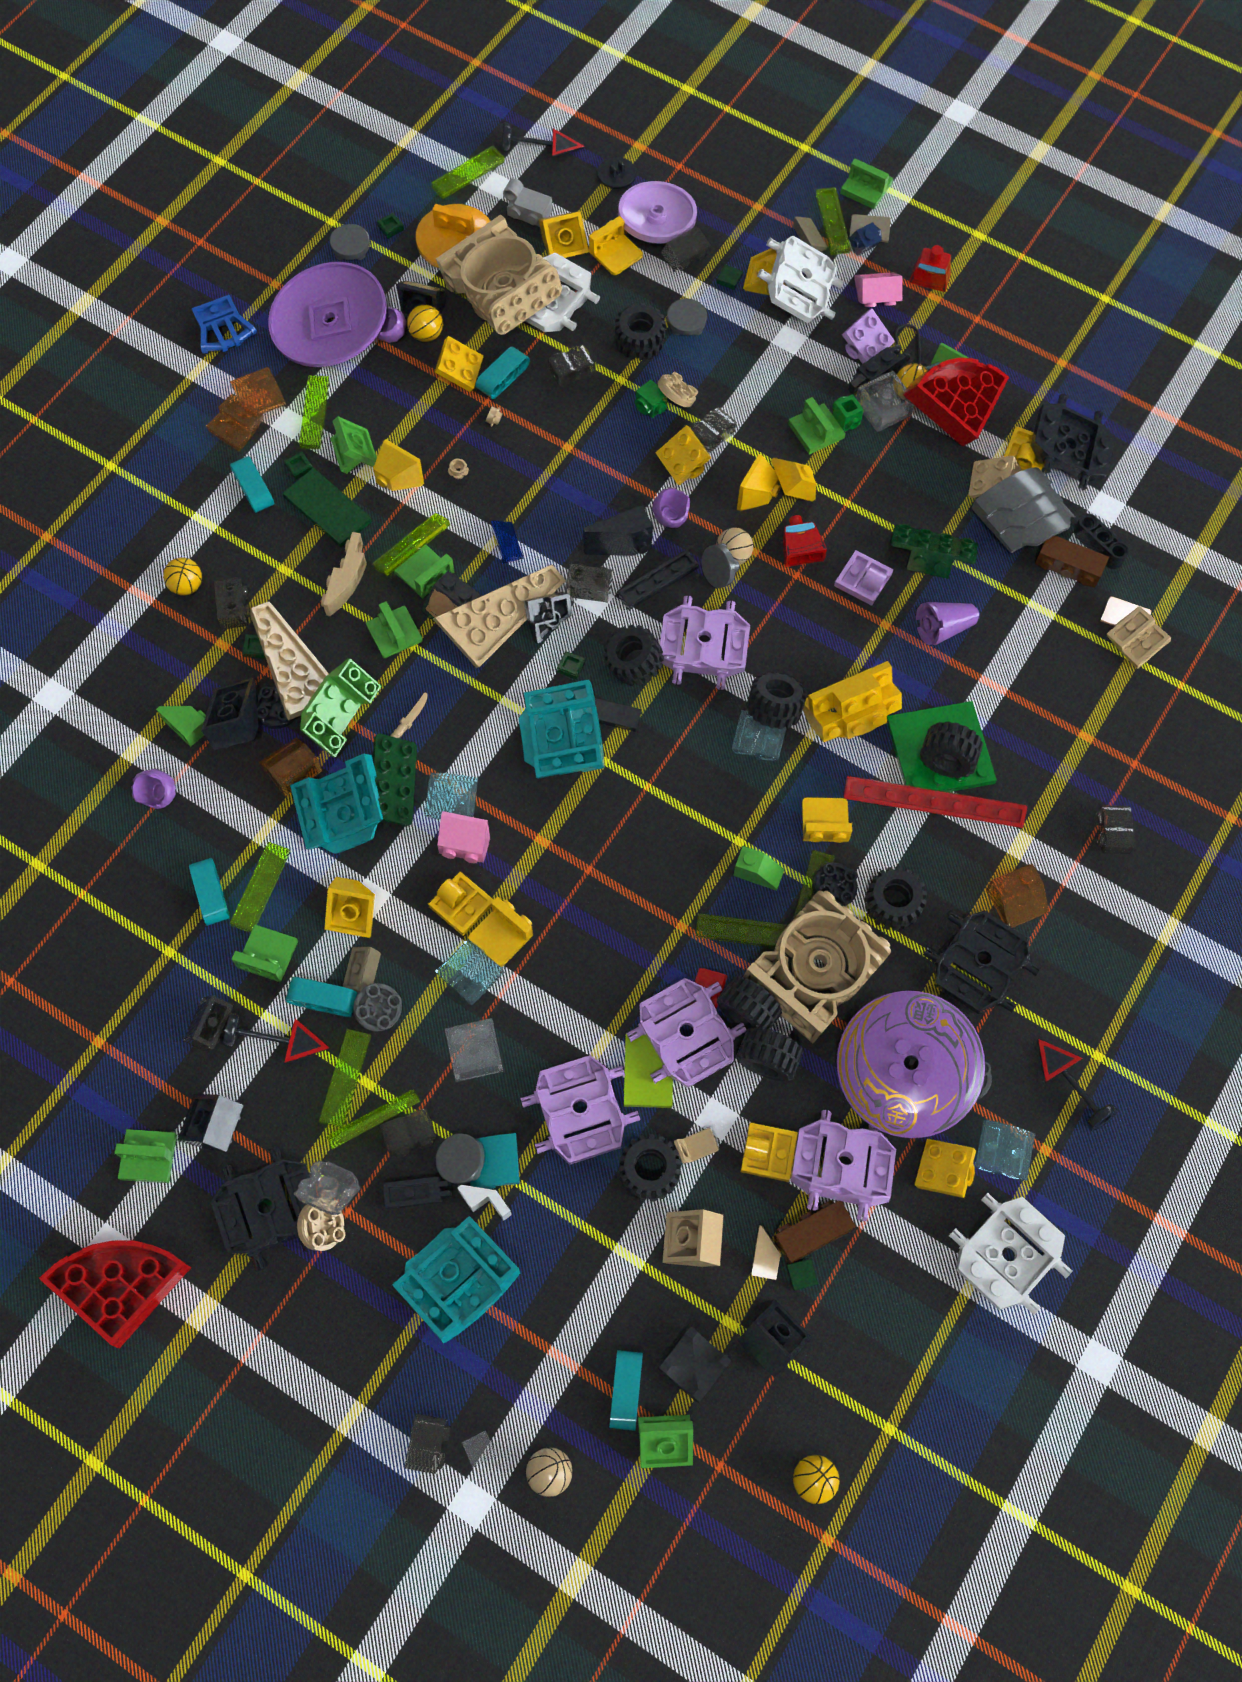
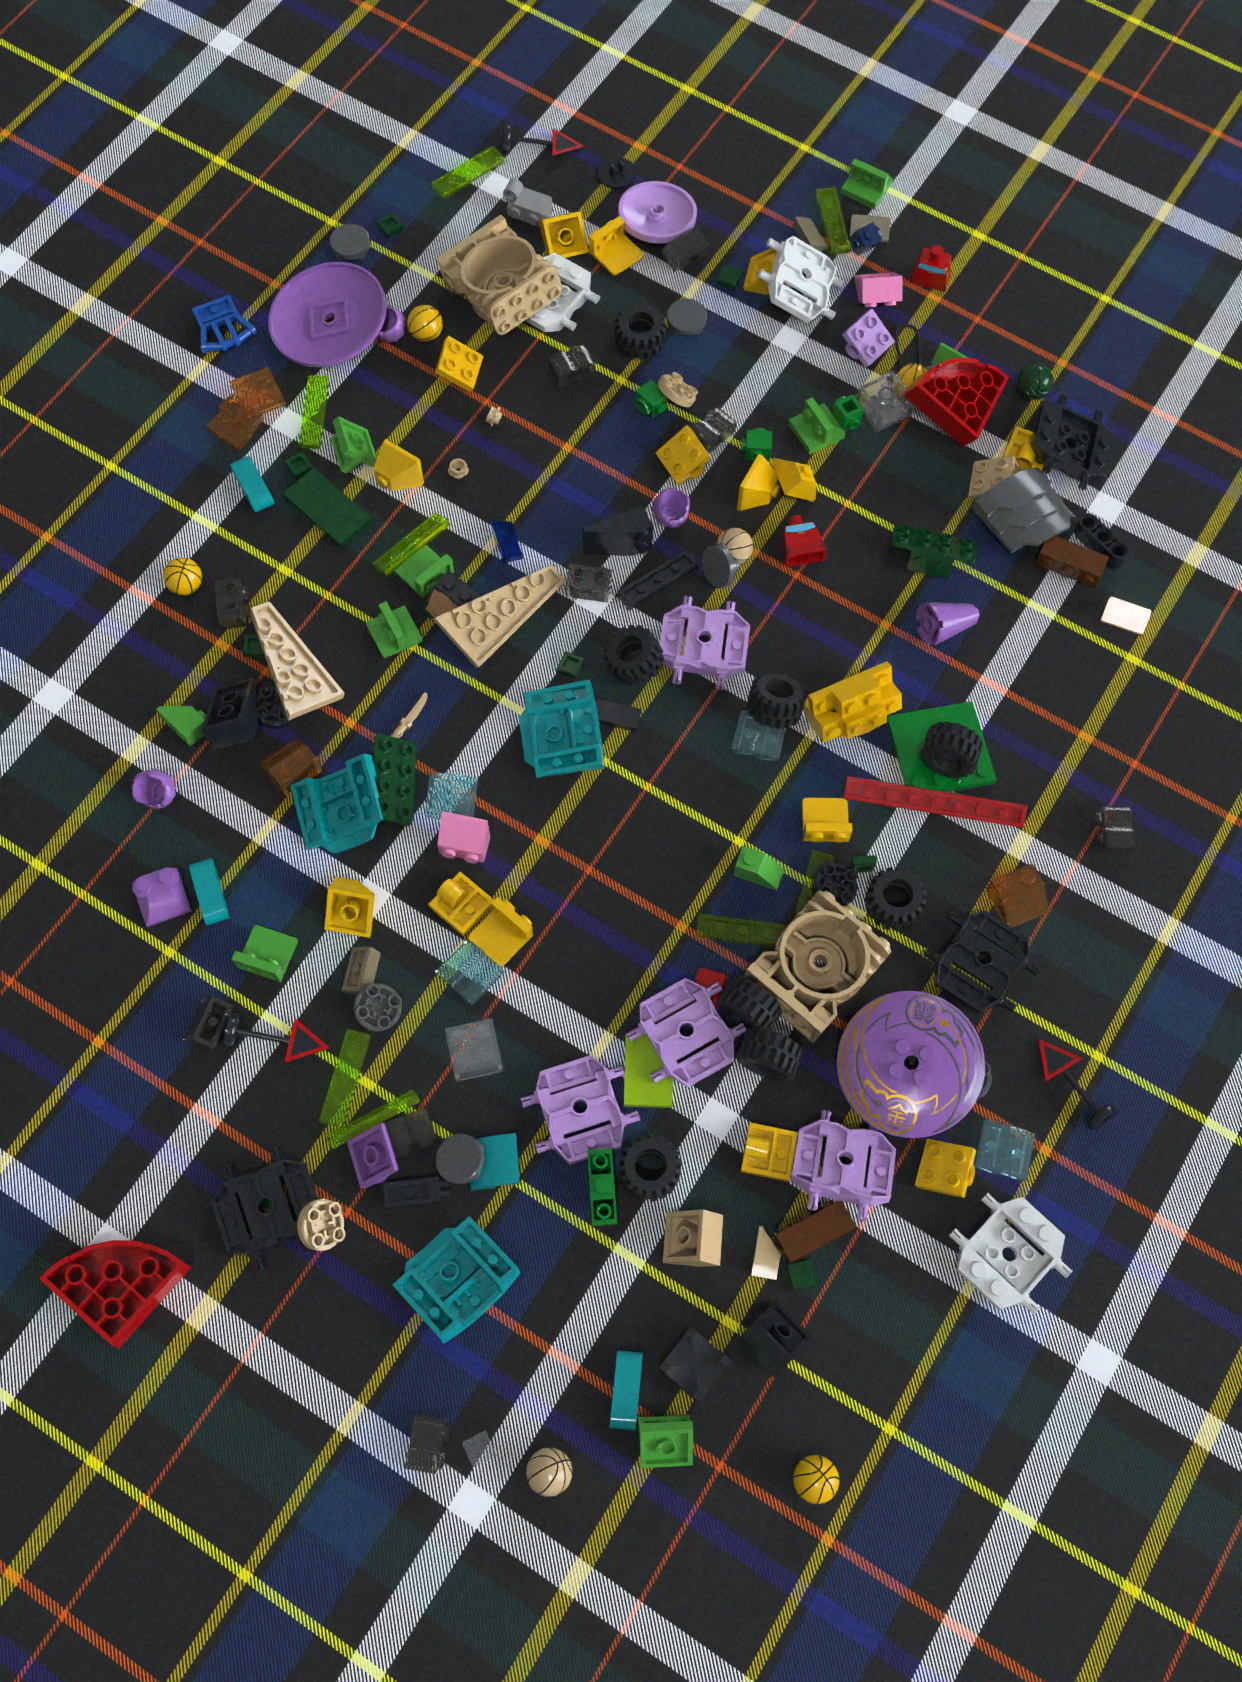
bright green bracket [115,1129,177,1183] -> none
slope [177,1094,243,1152] -> none
clear neon green tile [230,842,290,933] -> none
teal beam [285,977,358,1017] -> none
clear slope [294,1161,360,1215] -> none
bright green slope [300,658,382,758] -> none
tan slope [321,532,367,616] -> none
black slope [397,280,446,315] -> none
light orange bracket [416,204,490,268] -> none
white slope [458,1185,511,1221] -> none
teal beam [475,346,530,399] -> none
black slope [524,592,572,643] -> none
tan bracket [674,1128,719,1164] -> none
lavender plate [834,550,893,606] -> none
black hinge [848,344,911,395] -> none
tan slope [1107,606,1171,669] -> none
none -> medium lavender slope [132,868,192,927]
none -> medium lavender slope [347,1123,398,1188]
none -> green slope [587,1149,617,1226]
none -> green brick [741,428,772,461]
none -> dark green tile [850,855,877,873]
none -> dark green piece [1017,363,1053,400]

